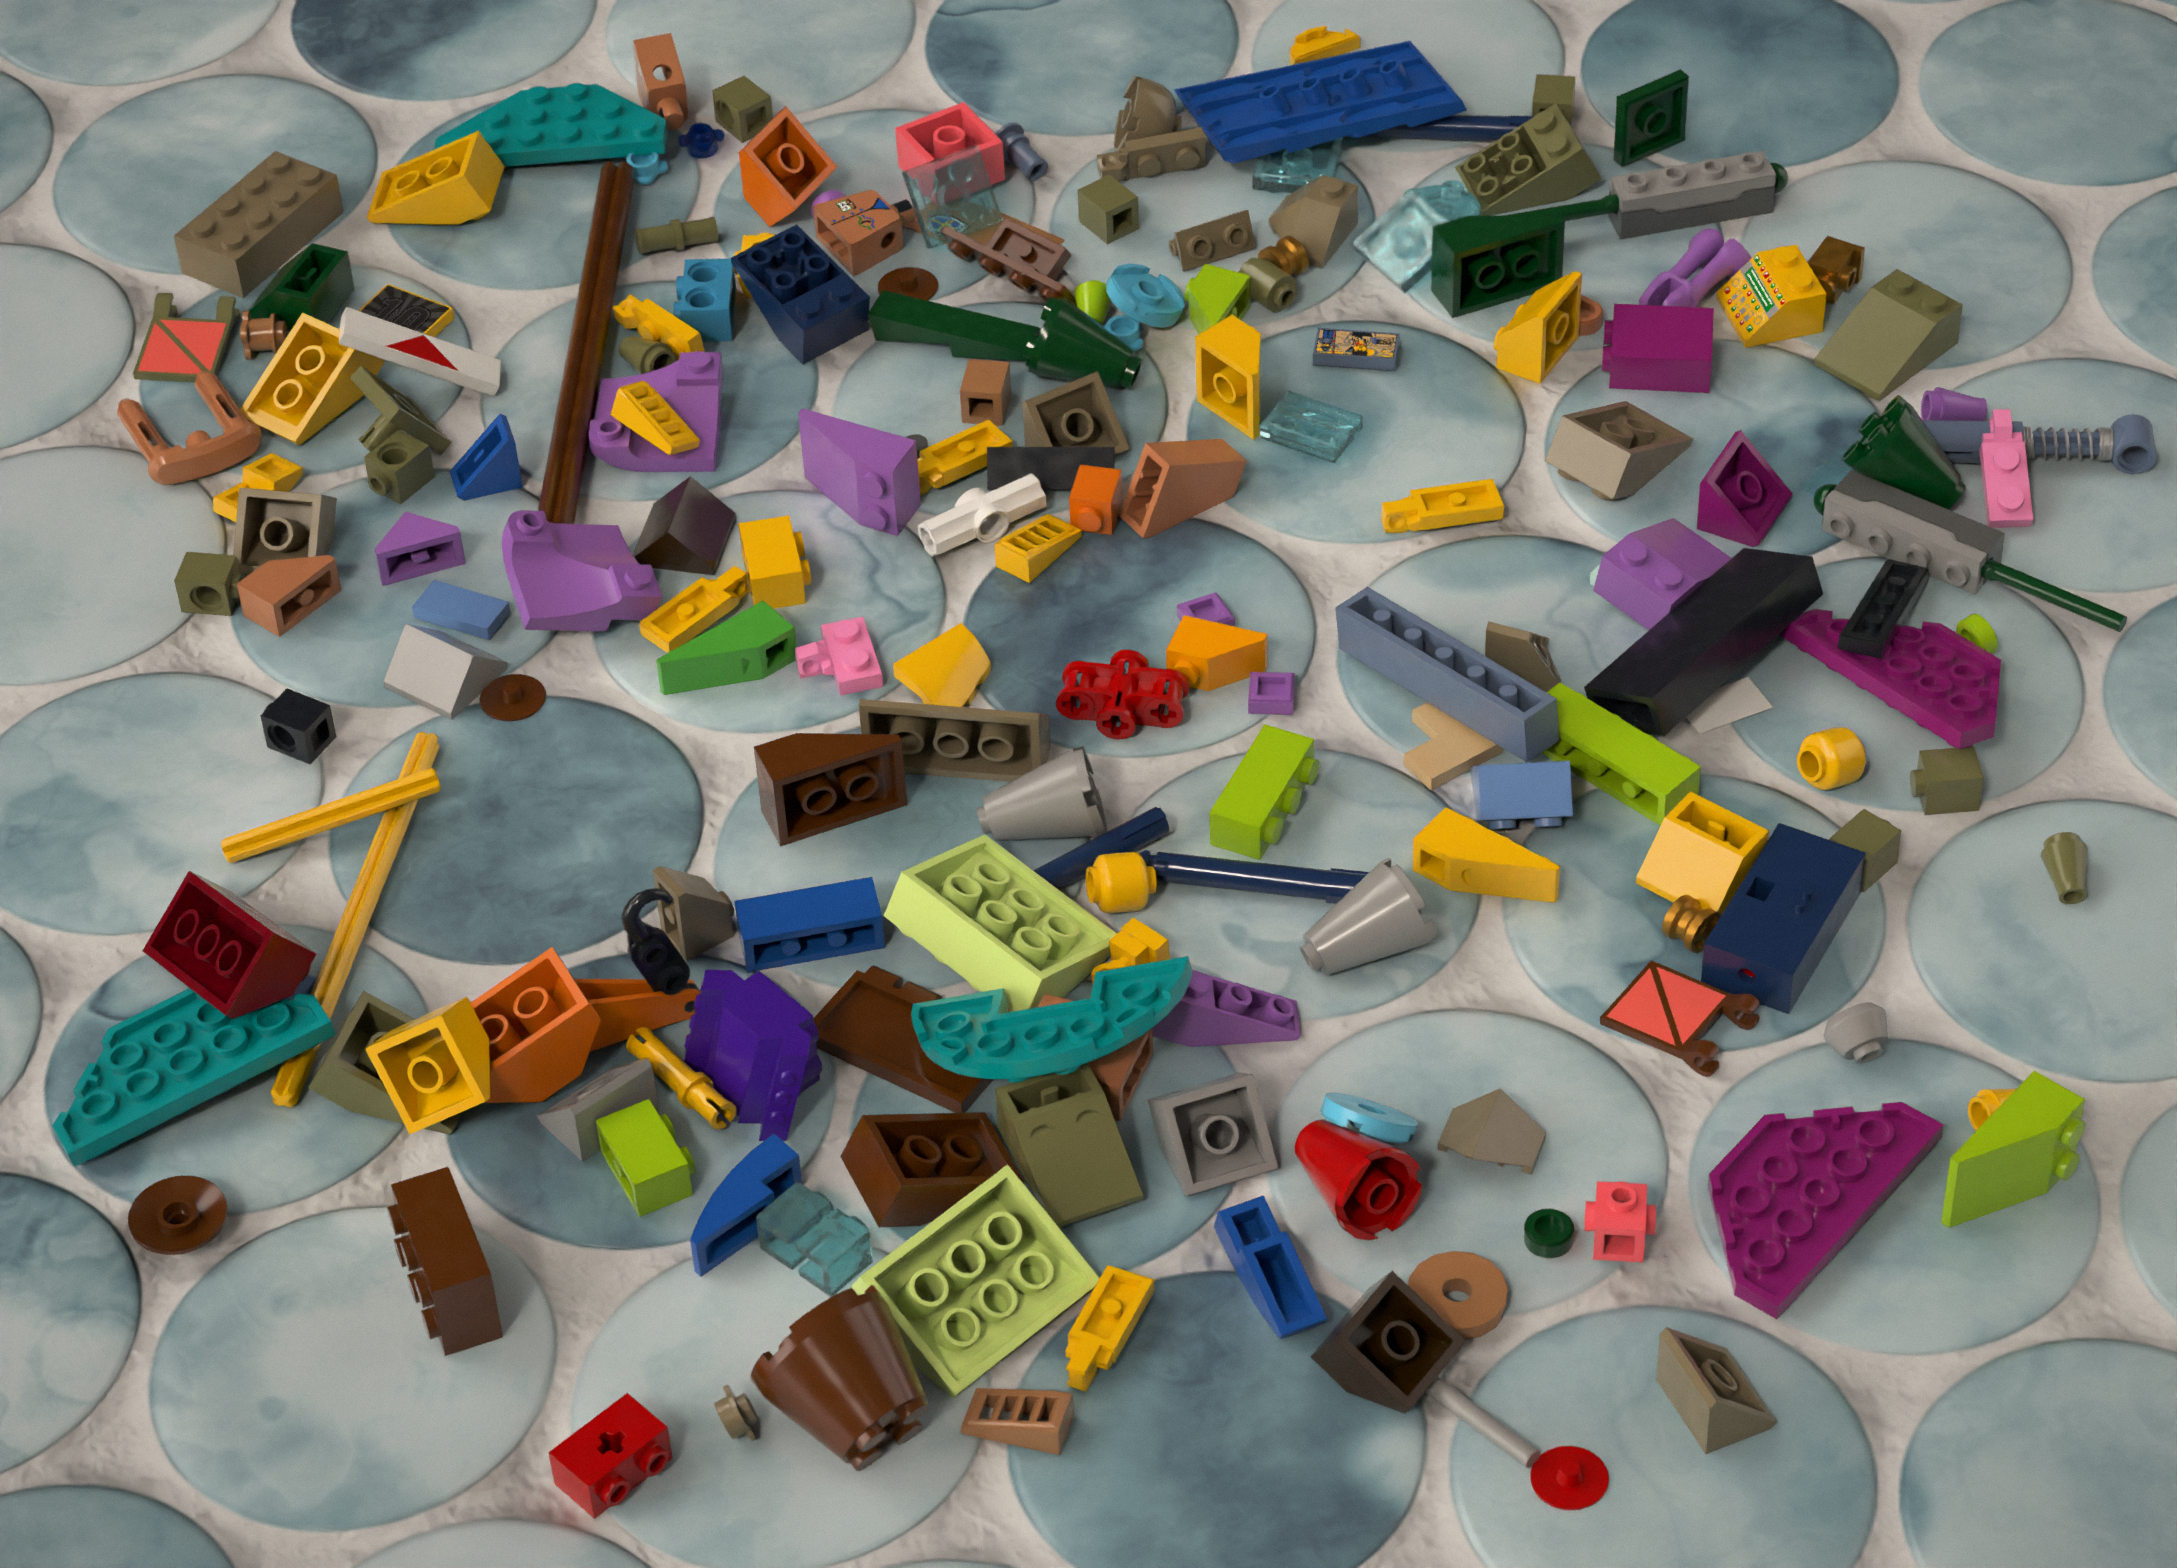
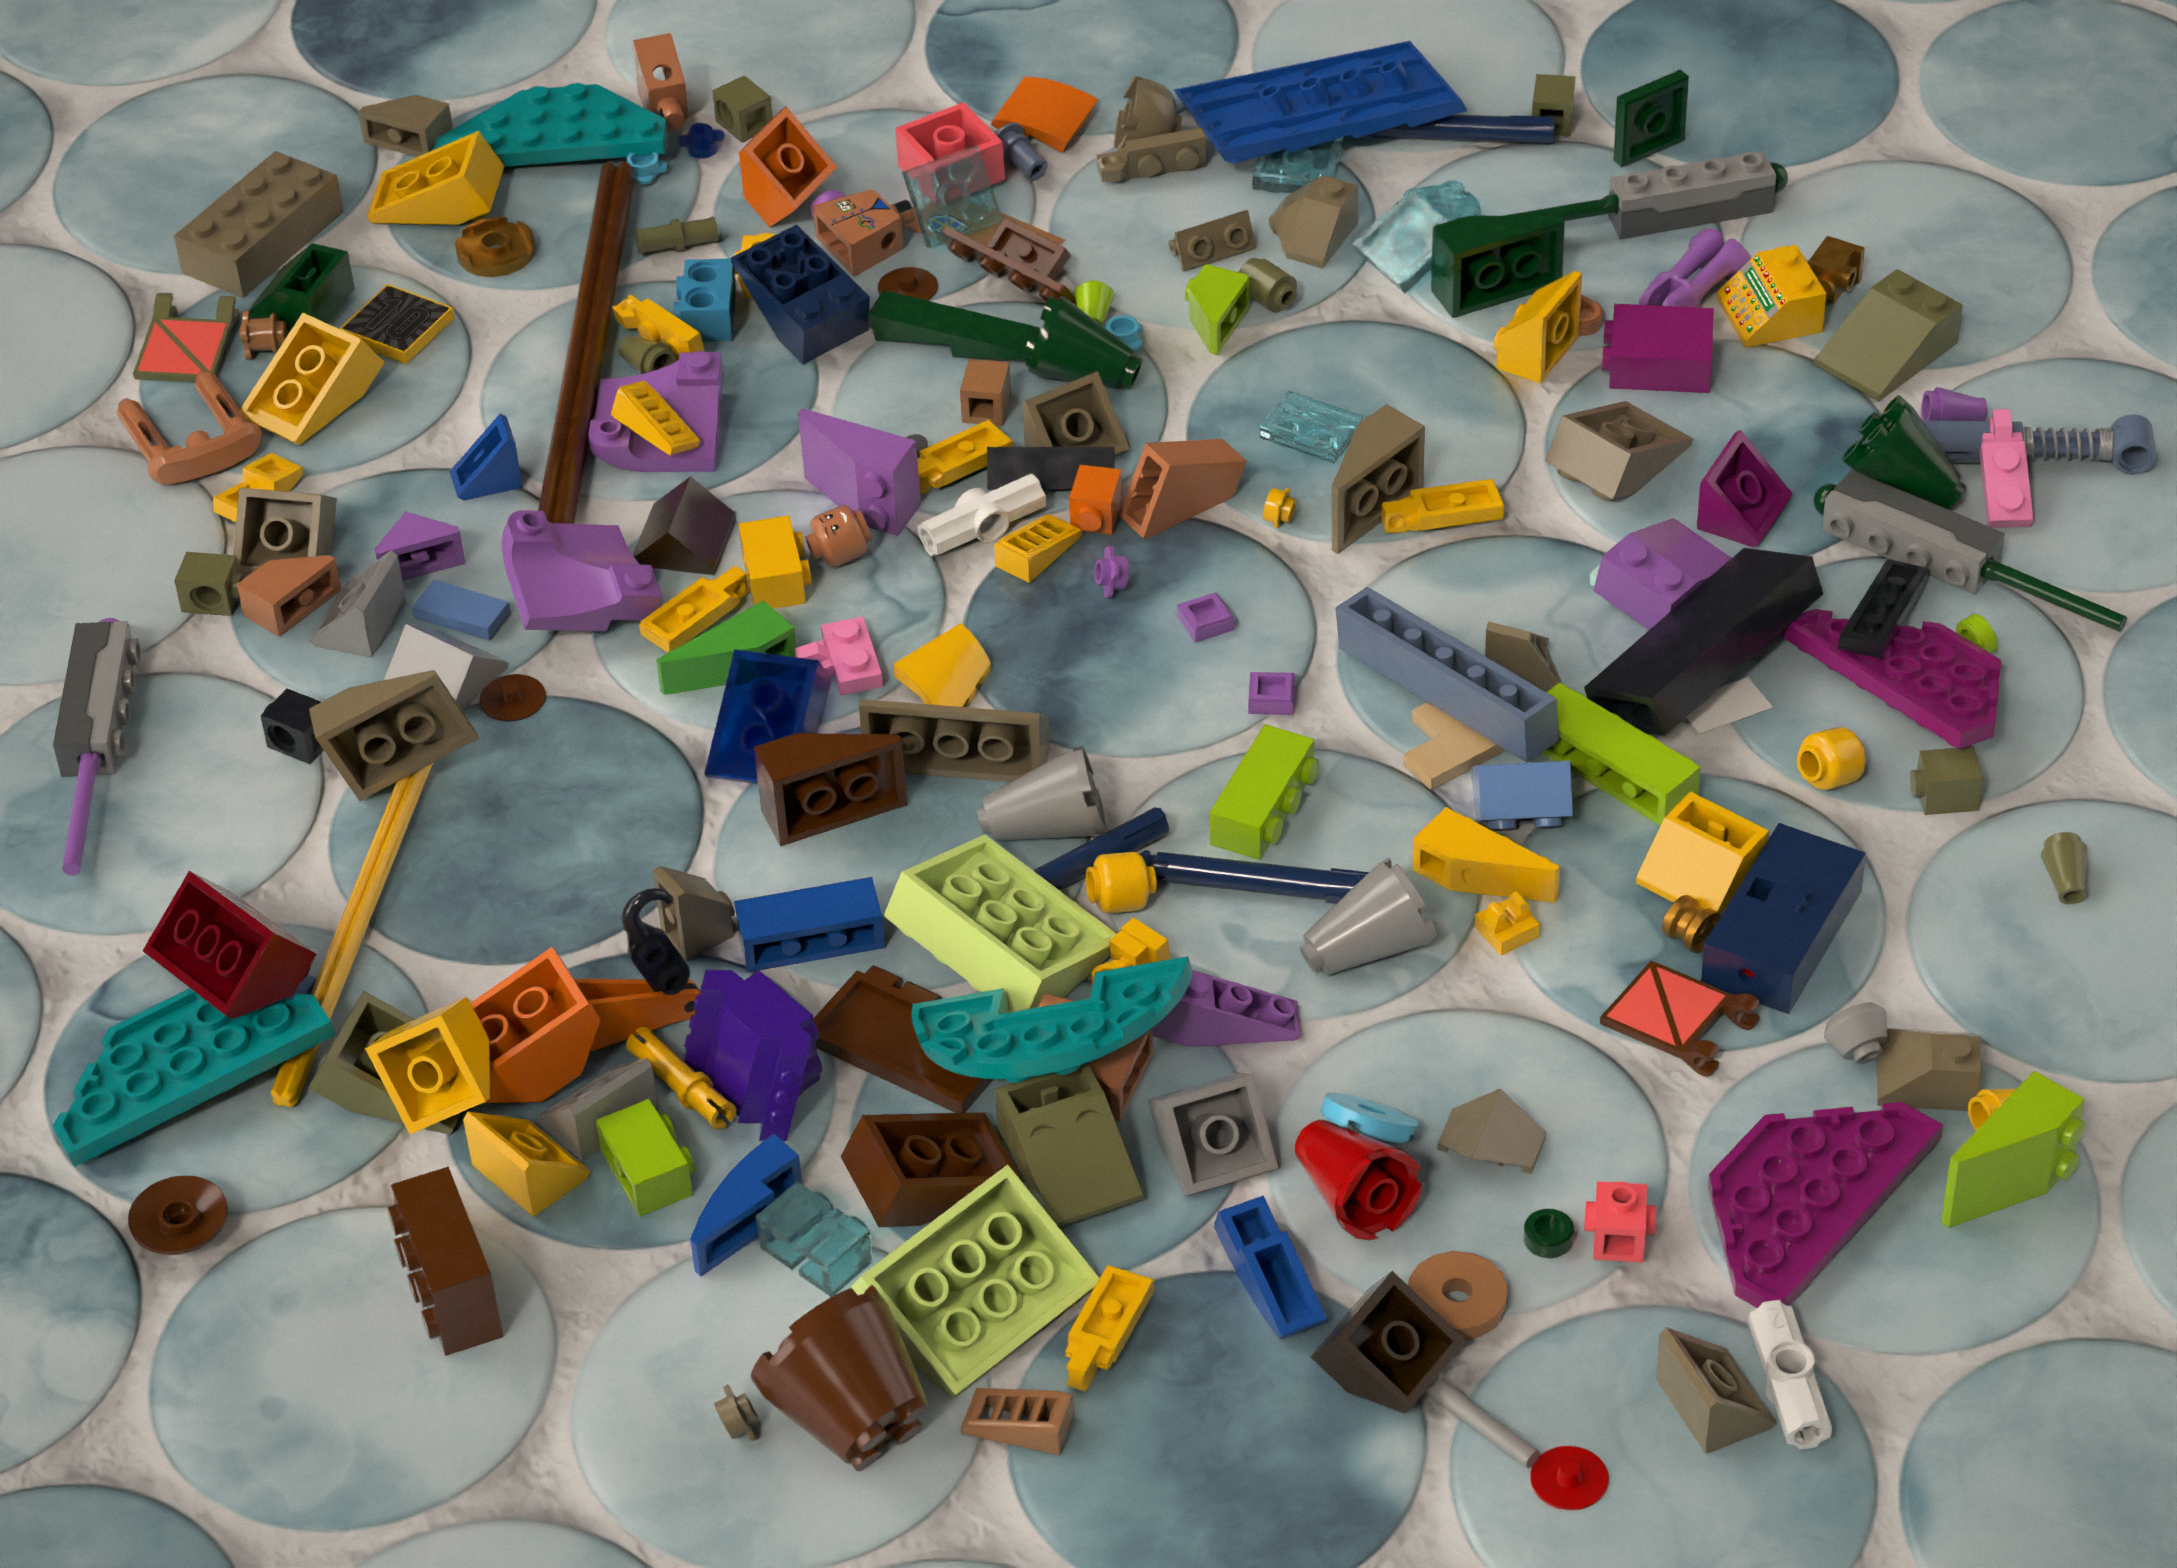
yellow axle [221,768,441,863] -> none
white tile [339,307,501,396] -> none
olive tile [350,365,452,455] -> none
olive brick [364,430,435,504] -> none
red brick [548,1393,673,1519] -> none
red axle [1055,650,1190,740] -> none
olive brick [1077,174,1139,244] -> none
medium azure tile [1106,263,1185,328] -> none
light orange slope [1166,615,1268,691] -> none
yellow slope [1195,314,1262,440] -> none
pearl gold wheel [1258,236,1309,276] -> none
yellow tile [1290,26,1360,65] -> none
tile [1313,328,1400,371] -> none
olive slope [1455,103,1602,216] -> none
olive brick [1830,809,1901,893] -> none
none -> piece [53,618,141,876]
none -> light grey slope [309,550,406,658]
none -> dark tan slope [309,670,479,801]
none -> dark tan slope [358,95,453,157]
none -> pearl gold tile [455,216,536,277]
none -> yellow slope [463,1112,591,1217]
none -> clear blue slope [704,649,832,784]
none -> nougat head [805,505,872,568]
none -> orange slope [991,76,1098,154]
none -> medium lavender plate [1094,546,1129,598]
none -> yellow plate [1263,487,1297,528]
none -> dark tan slope [1332,404,1425,554]
none -> yellow tile [1474,891,1540,956]
none -> white piece [1748,1300,1832,1450]
none -> dark tan slope [1877,1028,1981,1111]

